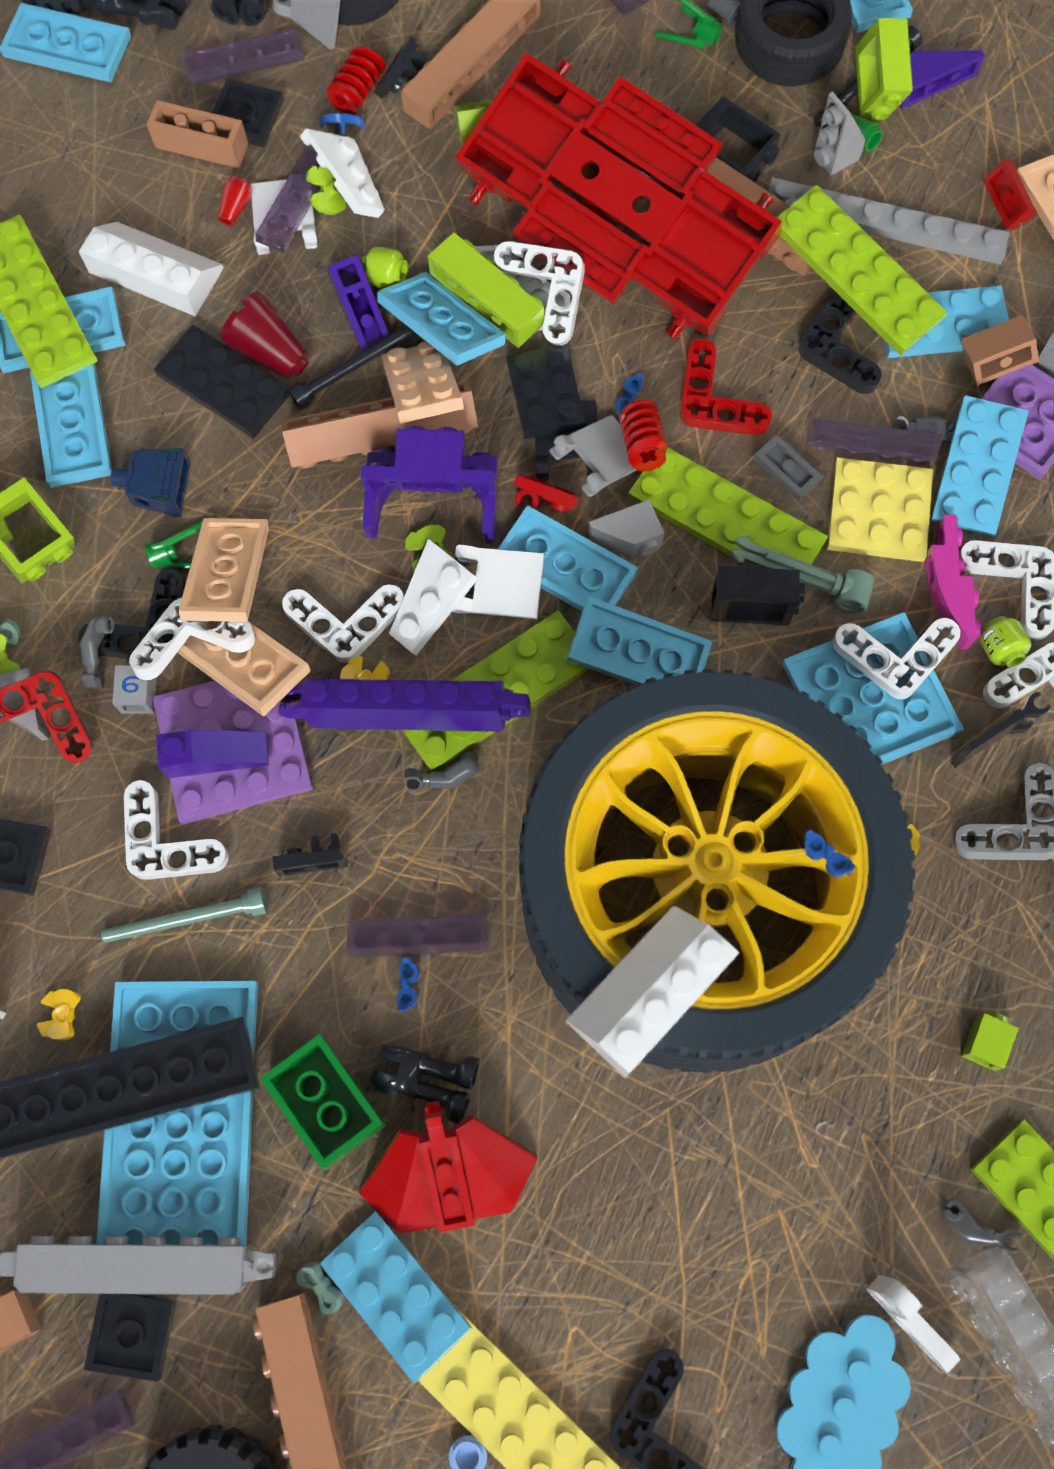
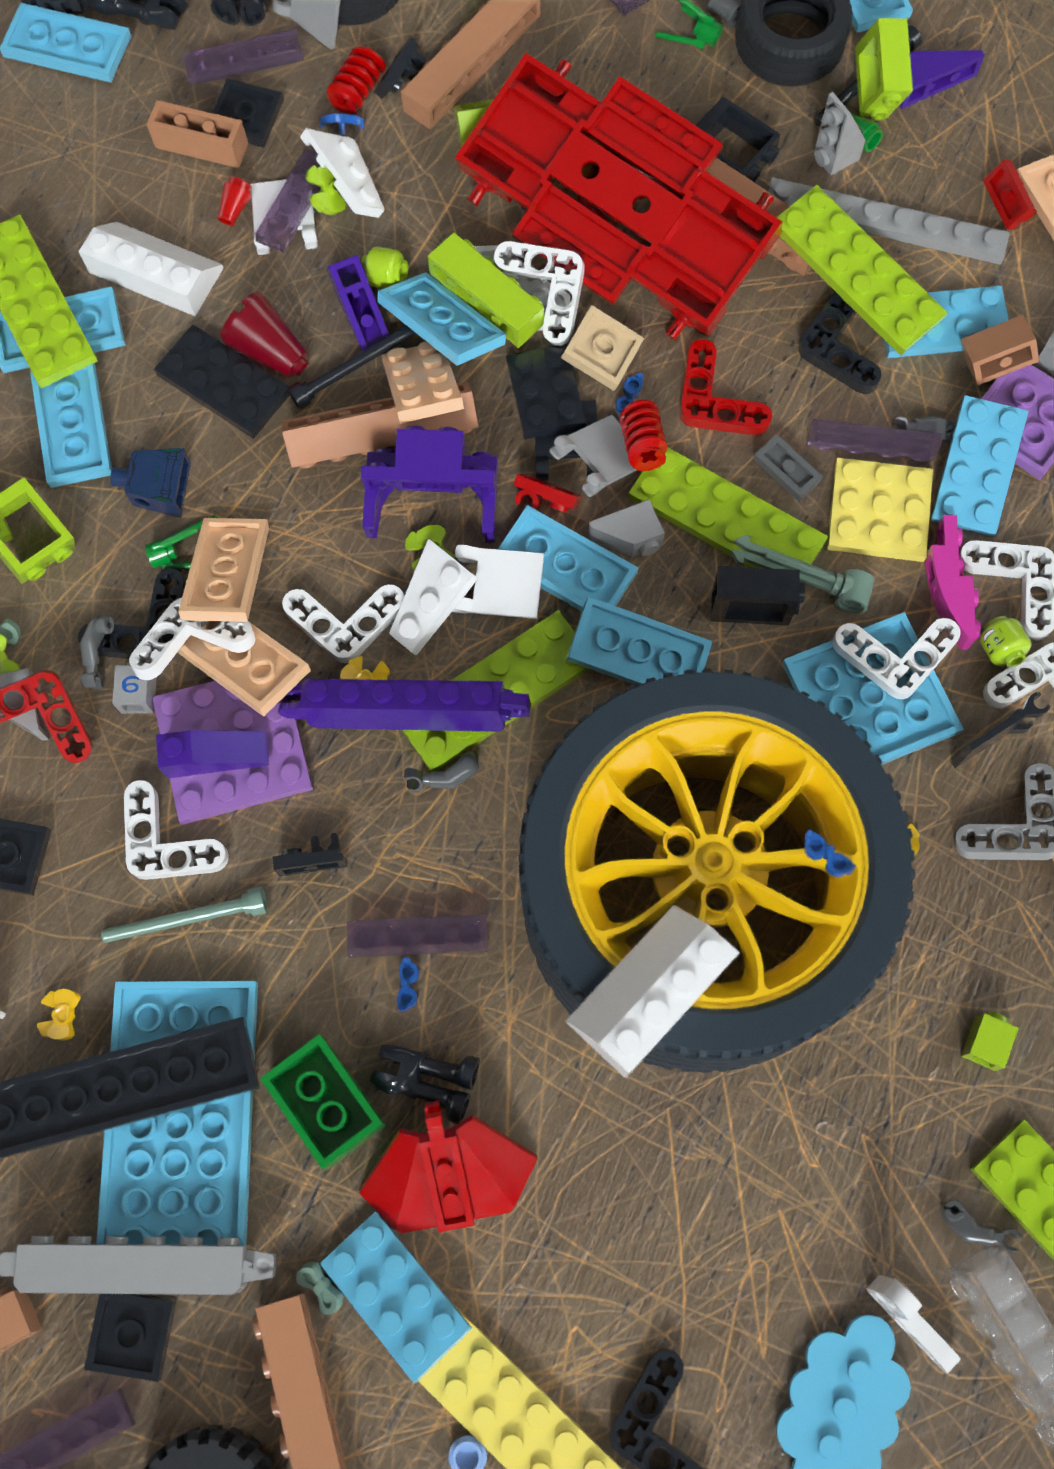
none -> tan plate [561,305,644,391]

